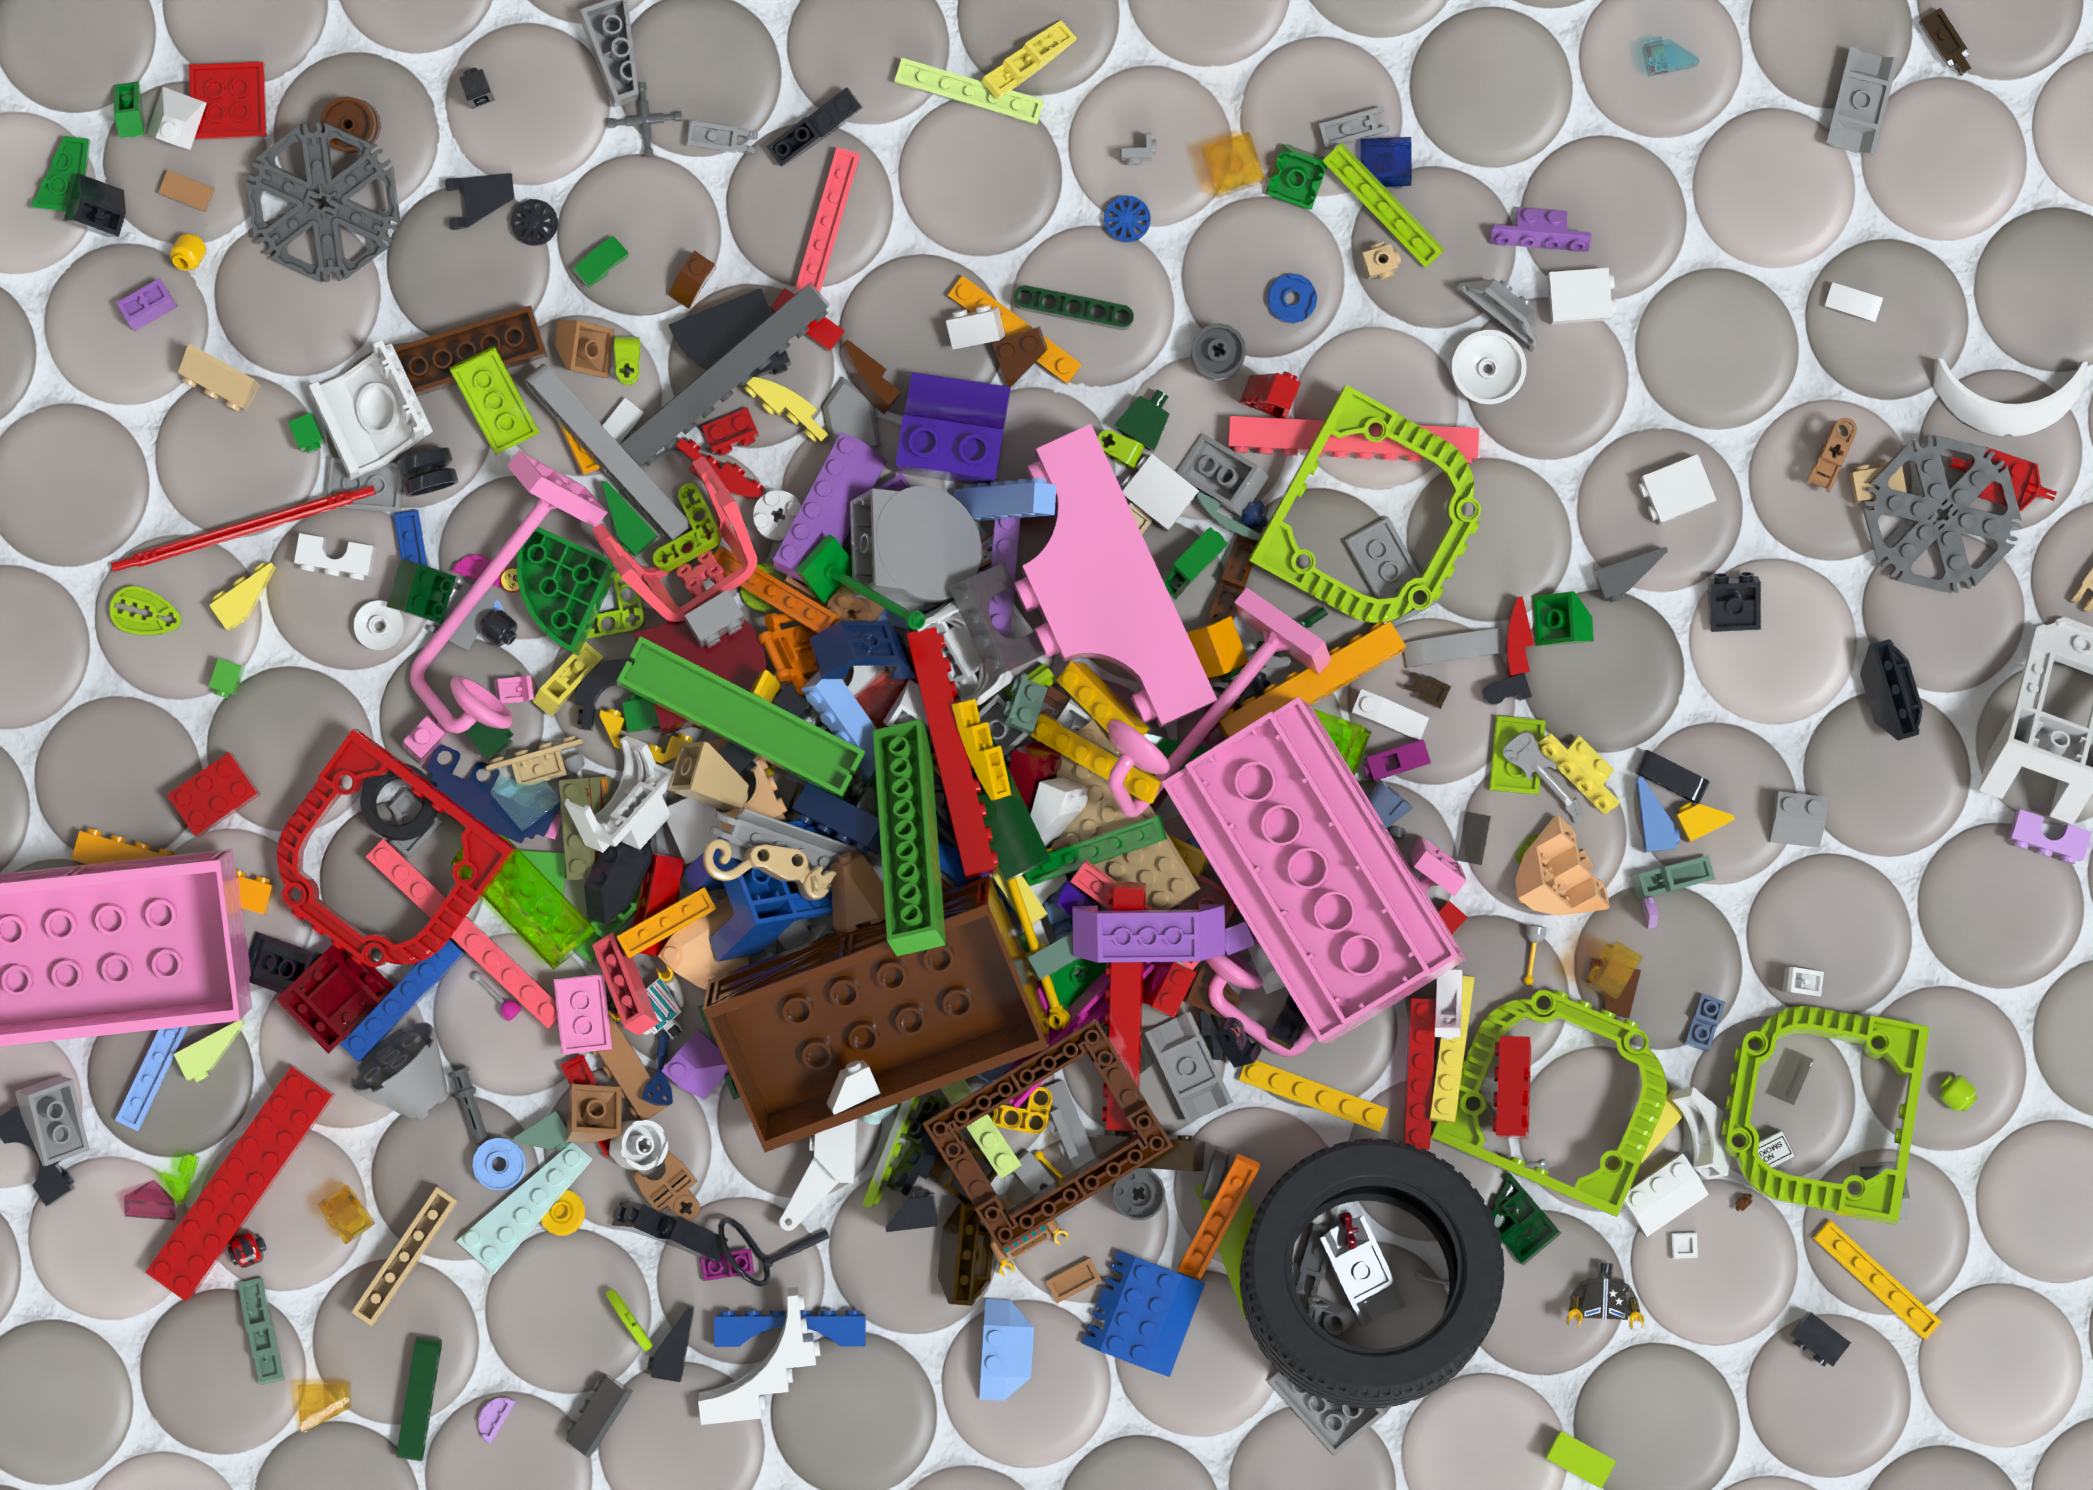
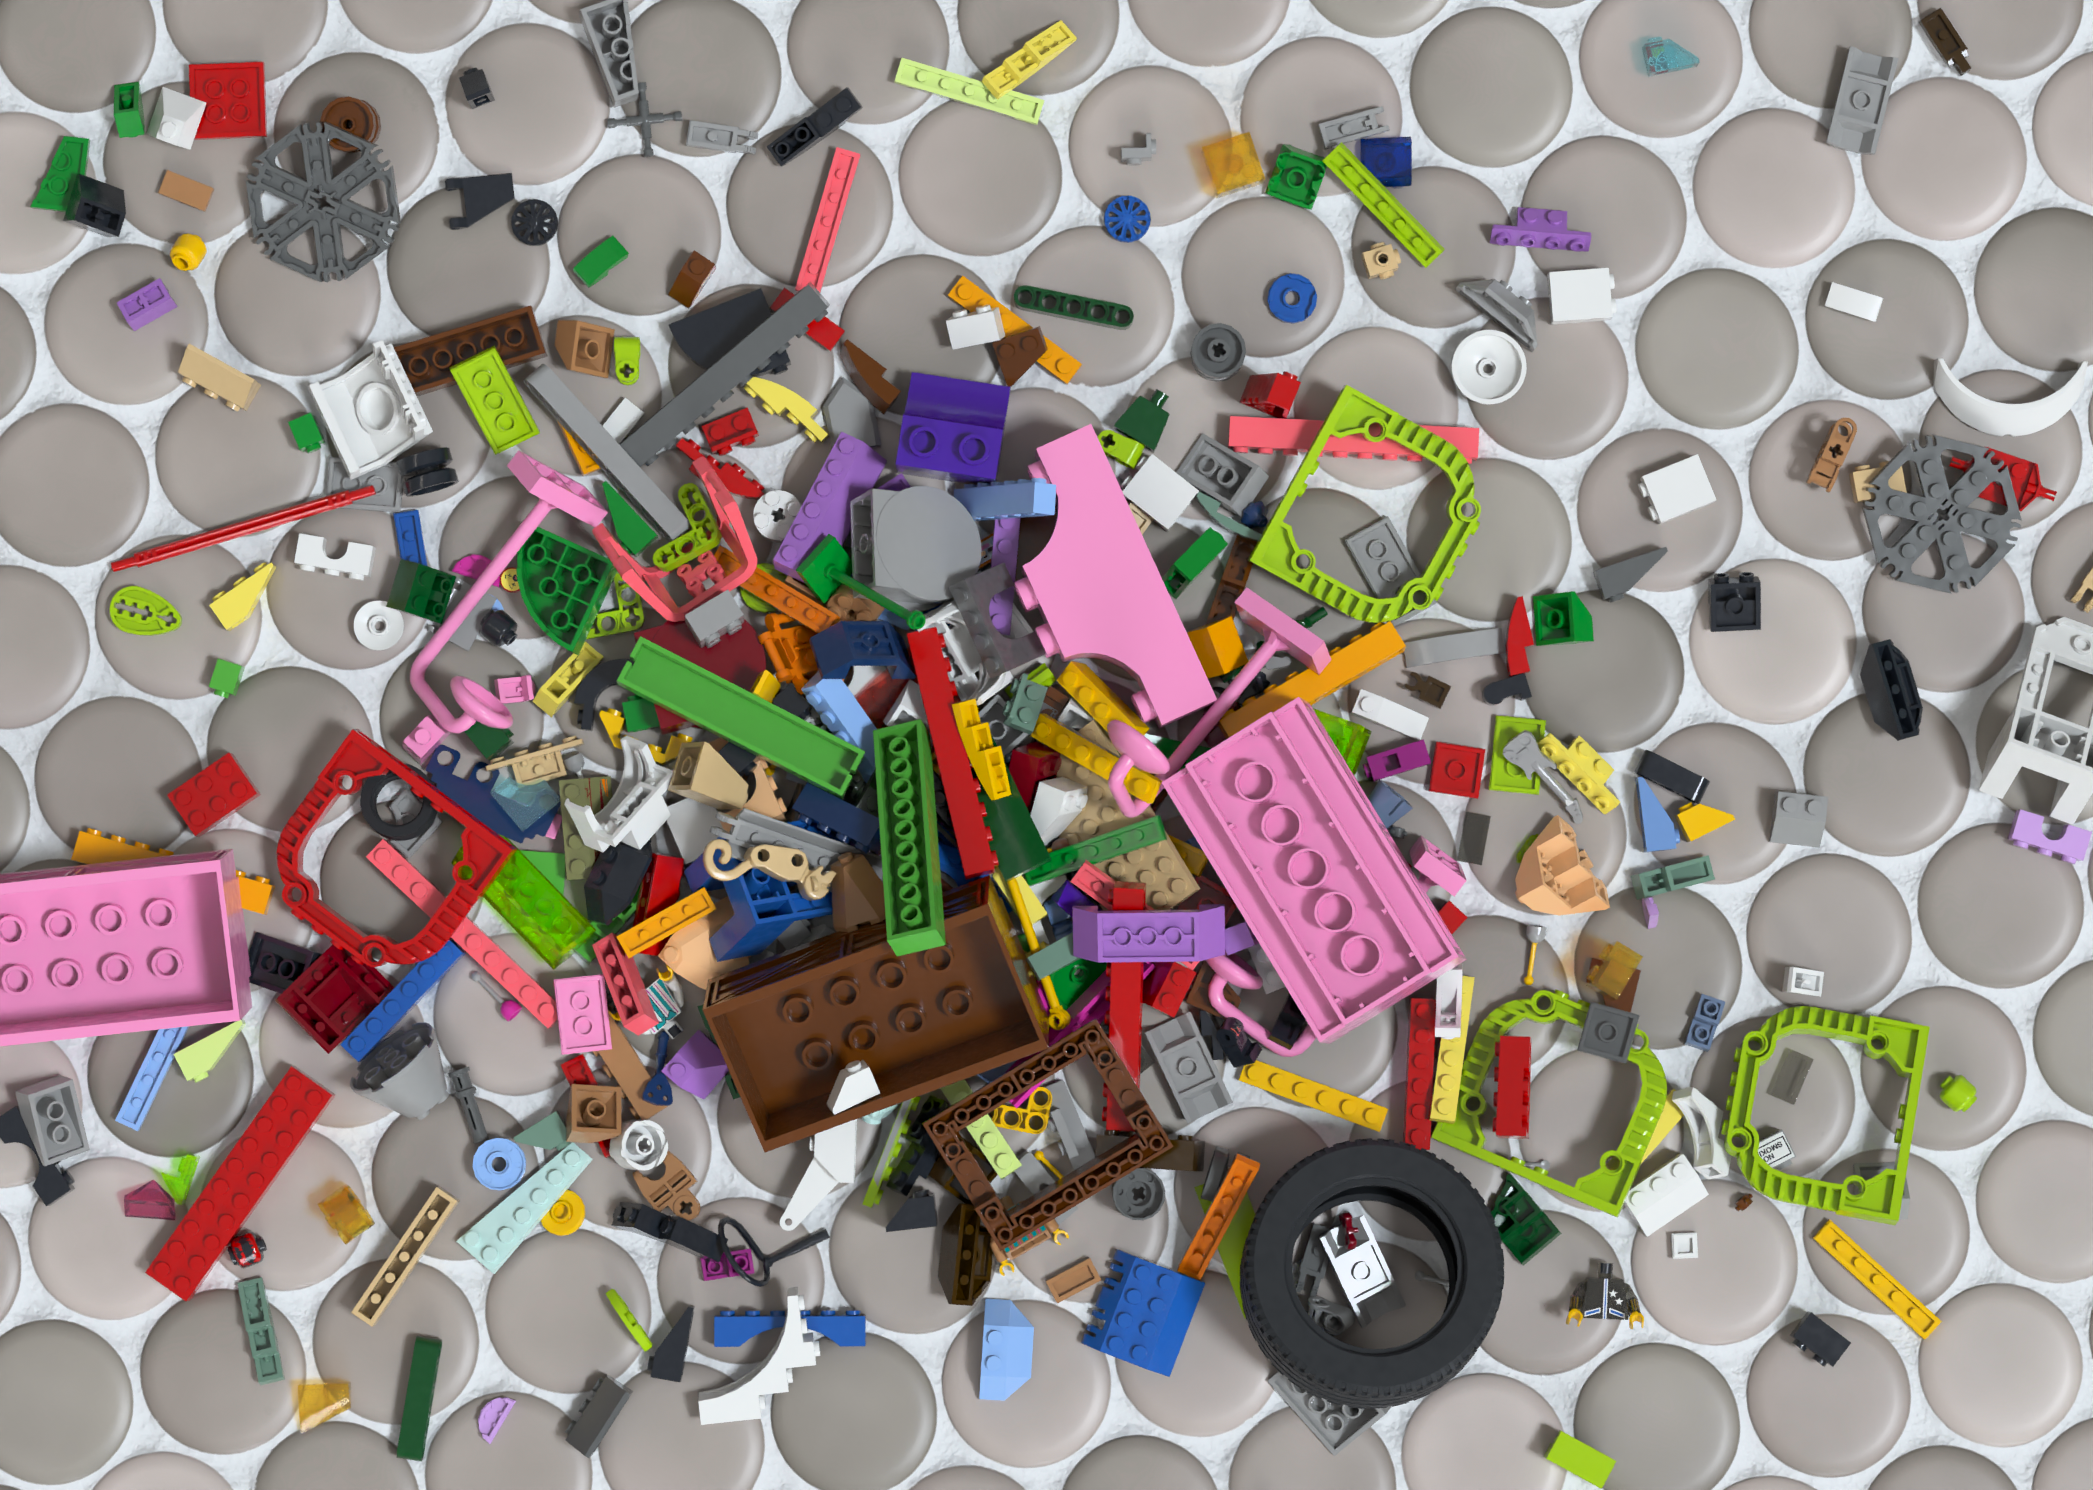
none -> red tile [1428,742,1486,799]
none -> dark grey tile [1577,1002,1640,1064]

